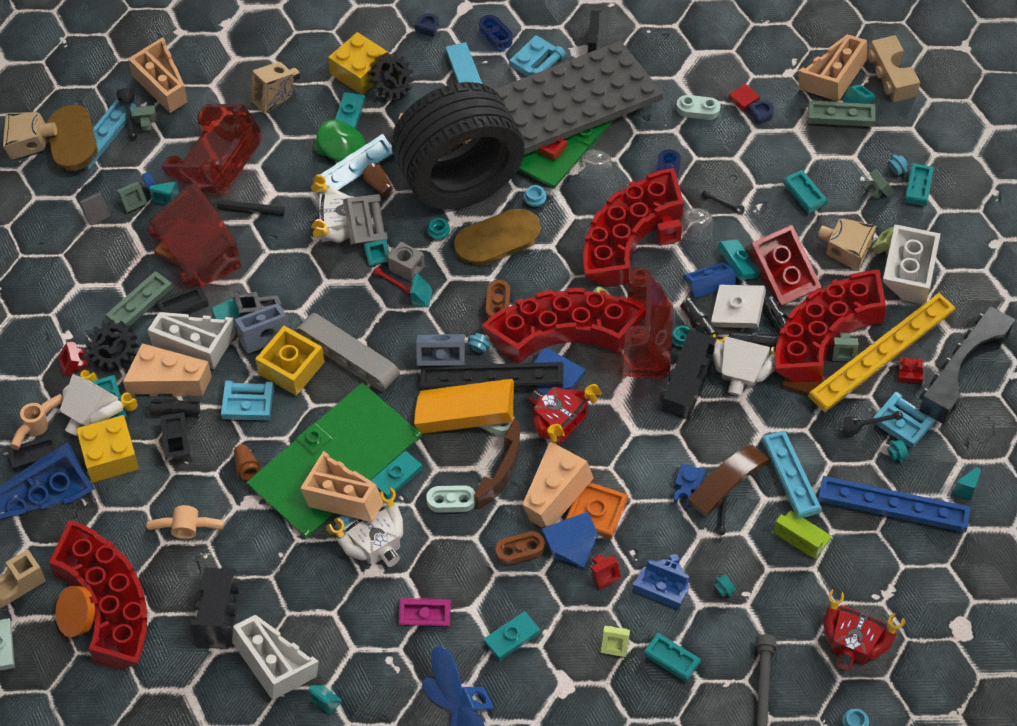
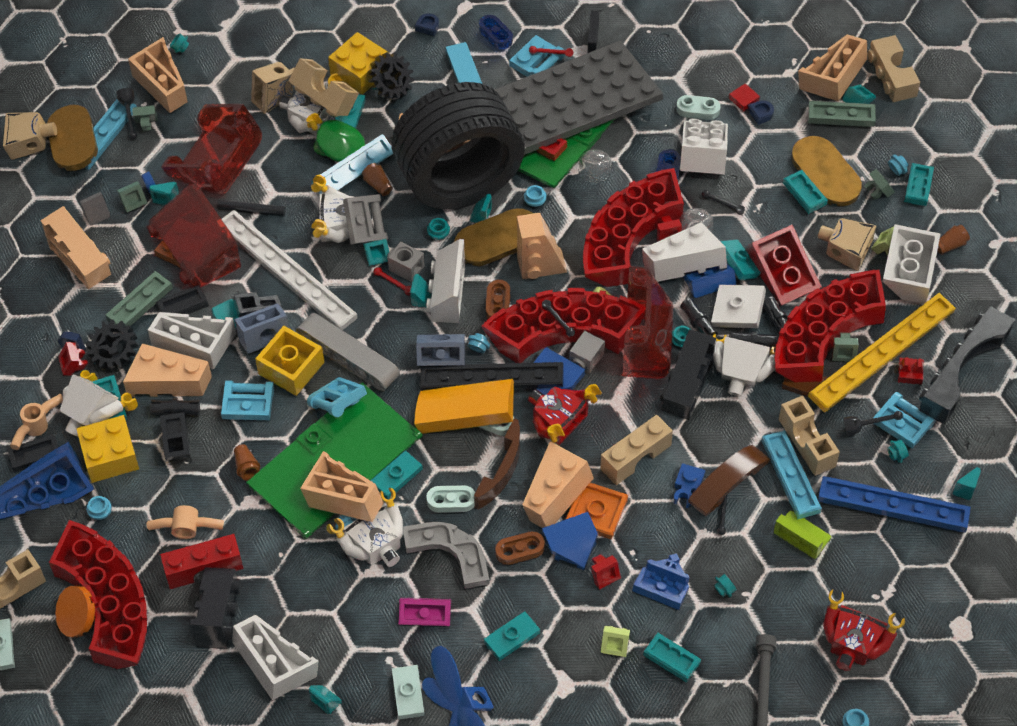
none -> light nougat wedge [41,206,111,289]
none -> dark blue tile [58,331,86,351]
none -> medium azure plate [86,496,112,520]
none -> red arch [160,534,244,589]
none -> teal plate [170,33,189,53]
none -> white tile [217,210,357,330]
none -> torso [279,73,343,135]
none -> tan arch [289,58,359,117]
none -> medium azure plate [307,377,367,417]
none -> light aqua plate [392,665,425,720]
none -> light grey plate [403,522,489,589]
none -> white slope [427,239,465,323]
none -> teal slope [470,194,492,223]
none -> light nougat wedge [517,213,567,279]
none -> red hinge [529,46,574,57]
none -> black hinge [542,300,575,337]
none -> light grey brick [570,331,605,374]
none -> tan arch [600,415,673,485]
none -> white wedge [642,222,727,282]
none -> white slope [680,119,728,174]
none -> tan arch [779,395,840,476]
none -> pearl gold tile [792,136,862,206]
none -> dark orange cone [937,225,970,254]

